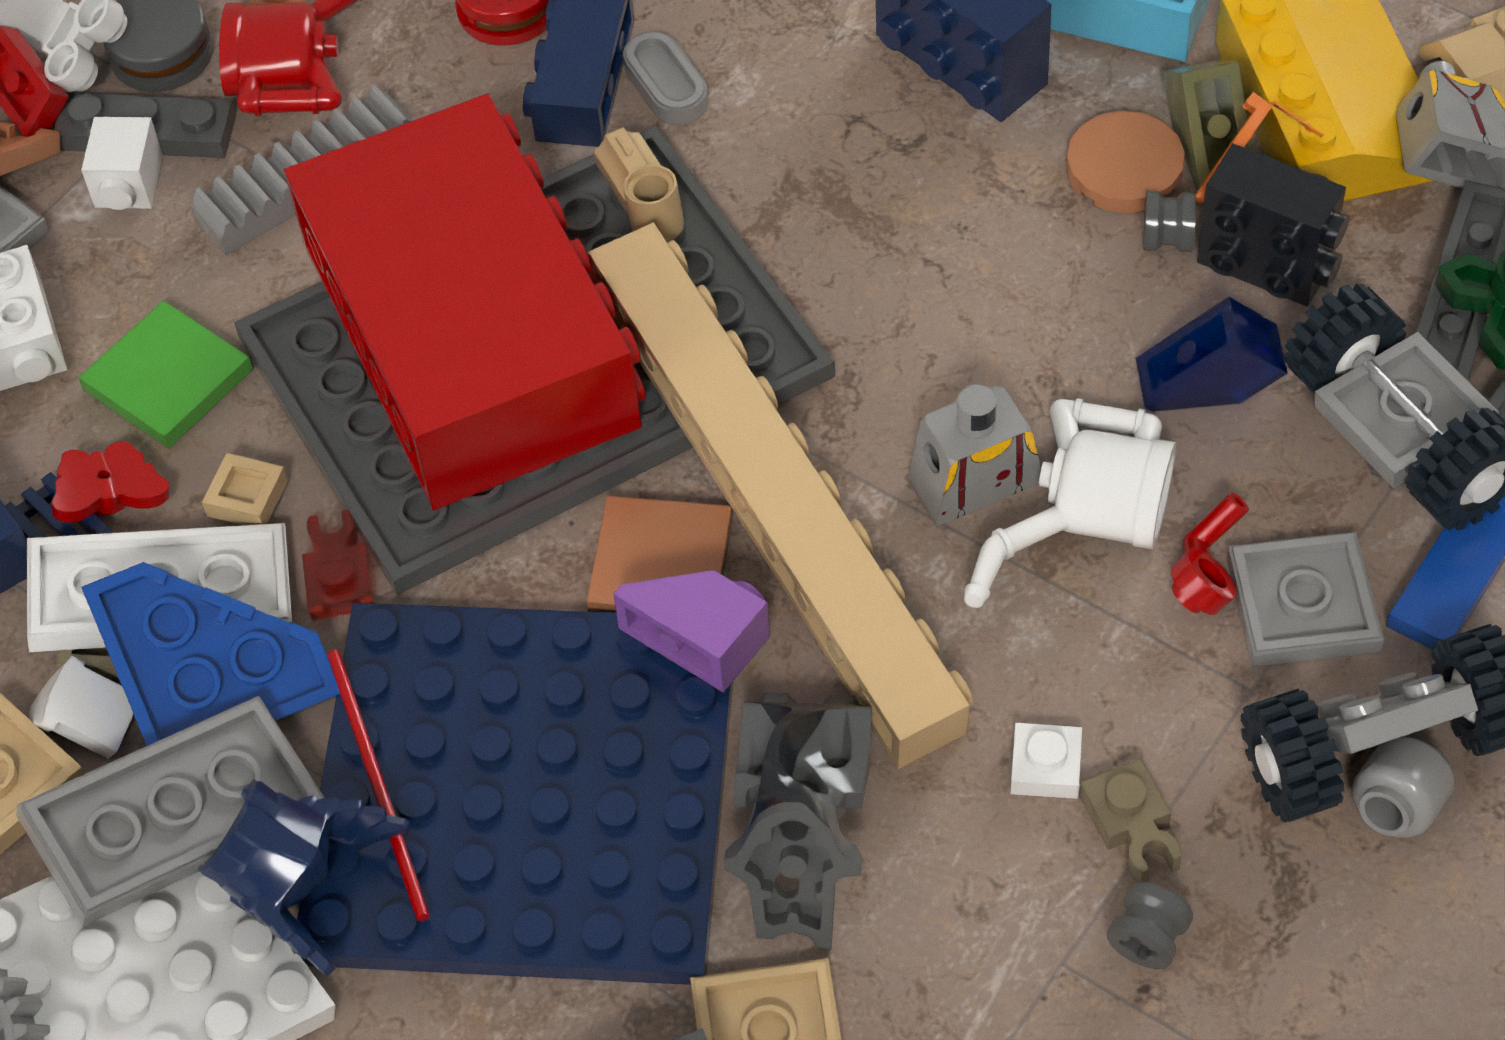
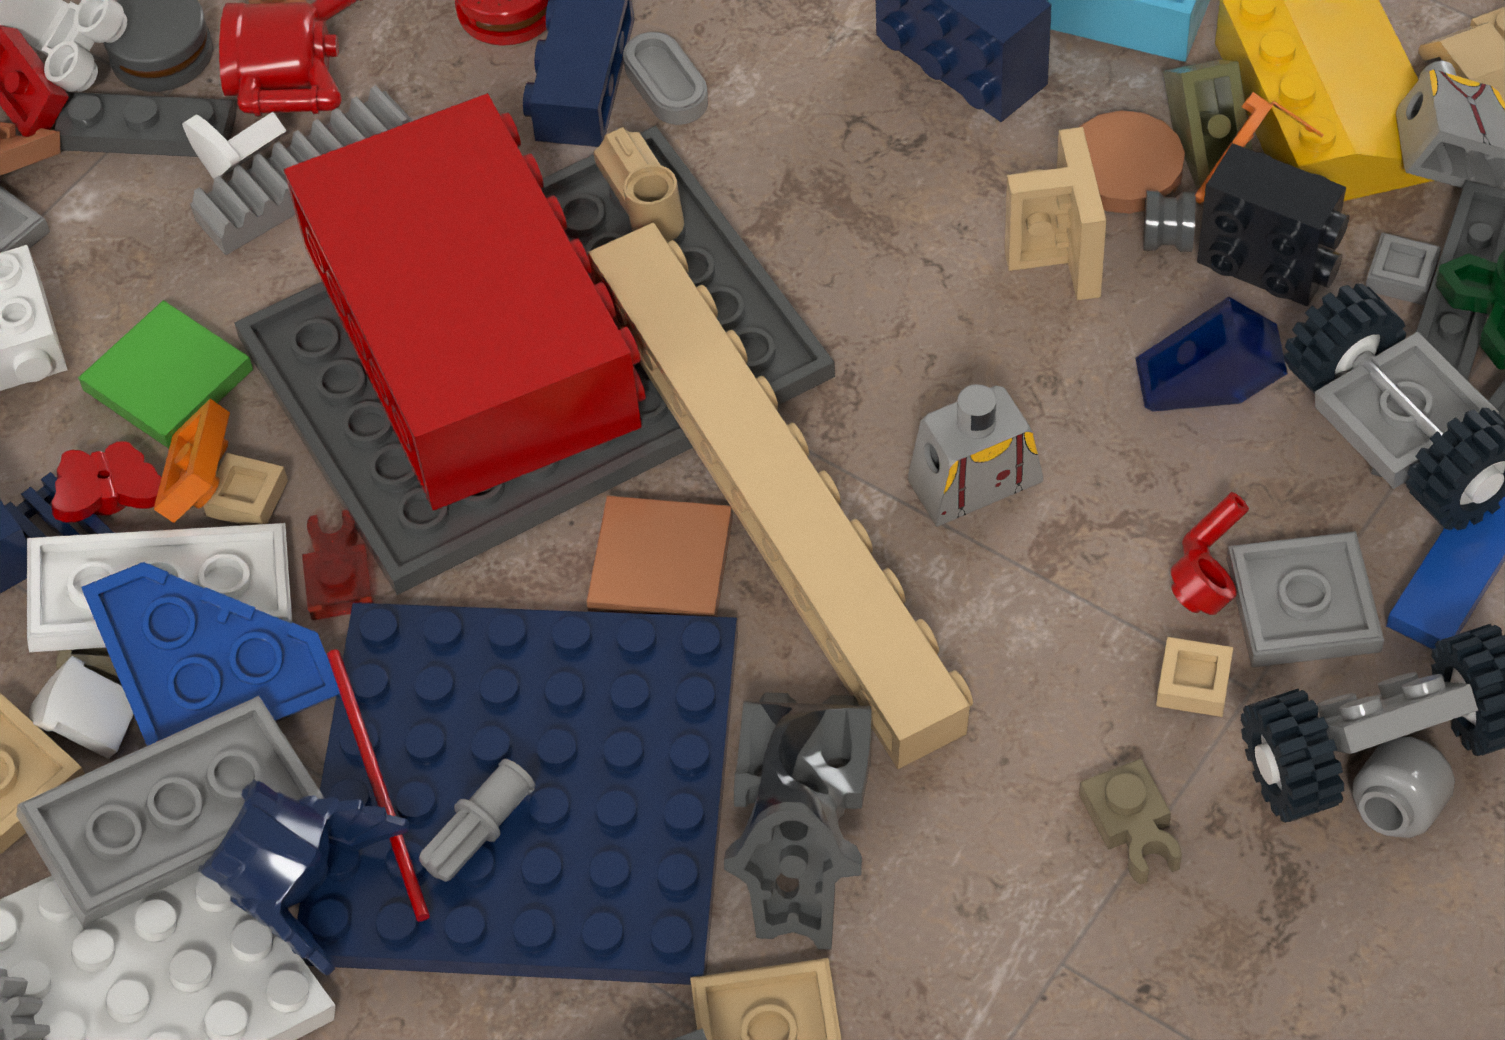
white brick [81,117,163,210] -> none
medium lavender slope [613,570,770,693] -> none
white piece [964,398,1176,608] -> none
white plate [1011,723,1082,799] -> none
dark grey wheel [1107,882,1193,969] -> none
none -> orange plate [154,398,230,523]
none -> white tile [182,112,286,179]
none -> light grey axle [419,759,535,882]
none -> tan bracket [1005,127,1106,300]
none -> tan plate [1156,637,1233,717]
none -> light grey tile [1366,232,1441,305]

